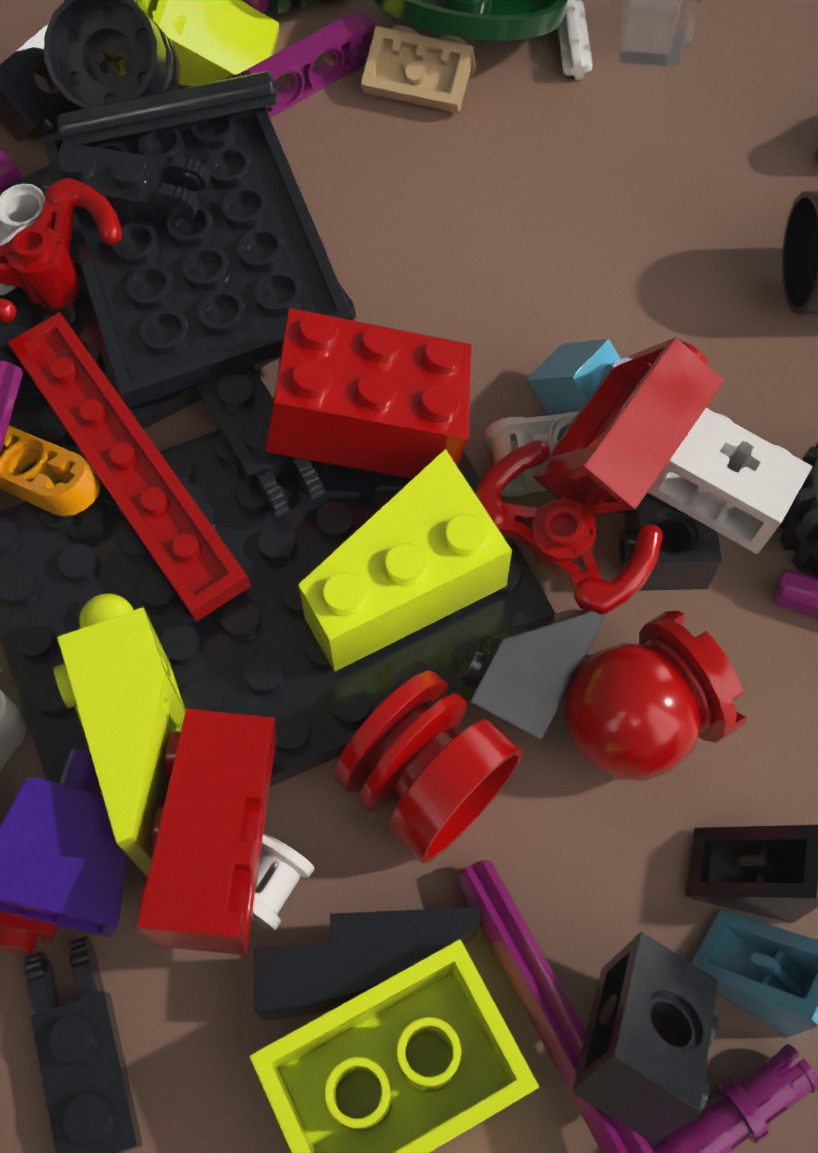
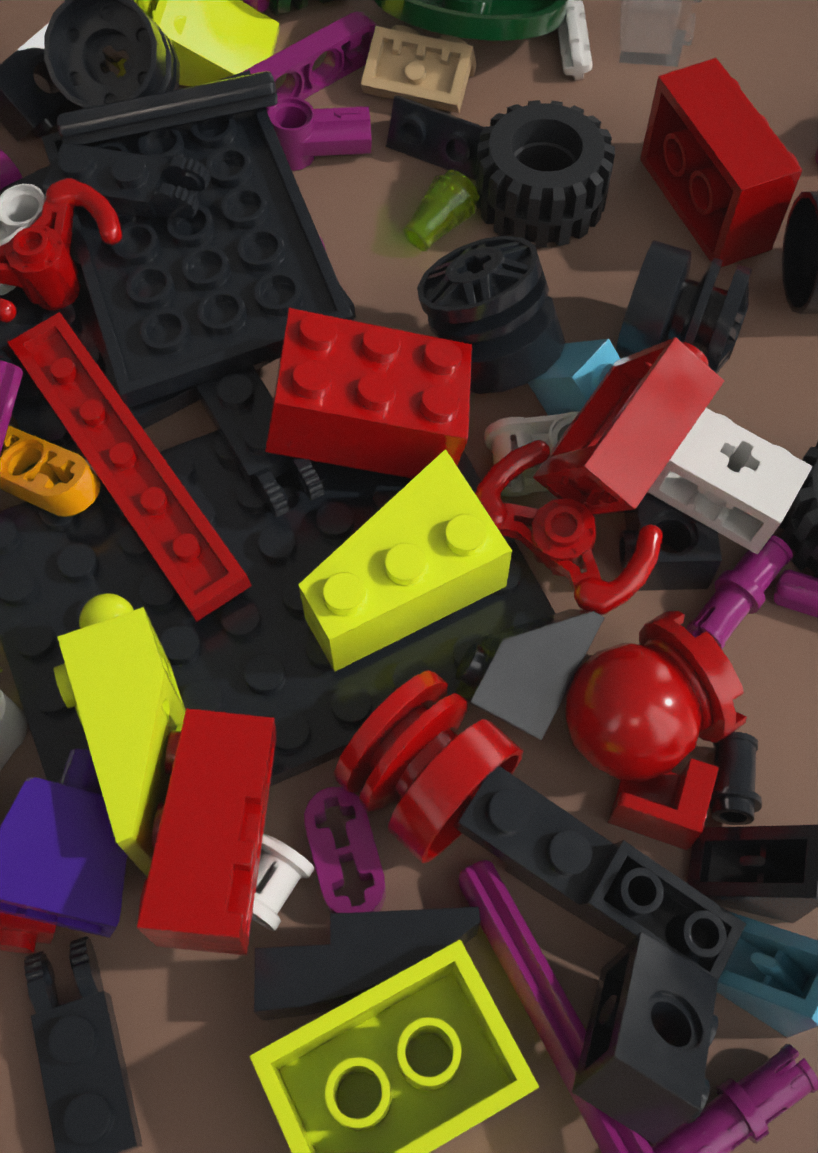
none -> magenta piece [267,96,372,171]
none -> magenta beam [304,786,386,914]
none -> black hinge [386,95,484,180]
none -> clear neon green cone [403,170,479,251]
none -> black wheel [417,236,565,394]
none -> black slope [453,766,746,980]
none -> black tyre [475,100,615,248]
none -> red panel [608,758,719,850]
none -> black wheel [615,240,752,373]
none -> red brick [640,57,803,267]
none -> magenta pin [686,535,793,649]
none -> black pin [709,732,762,825]

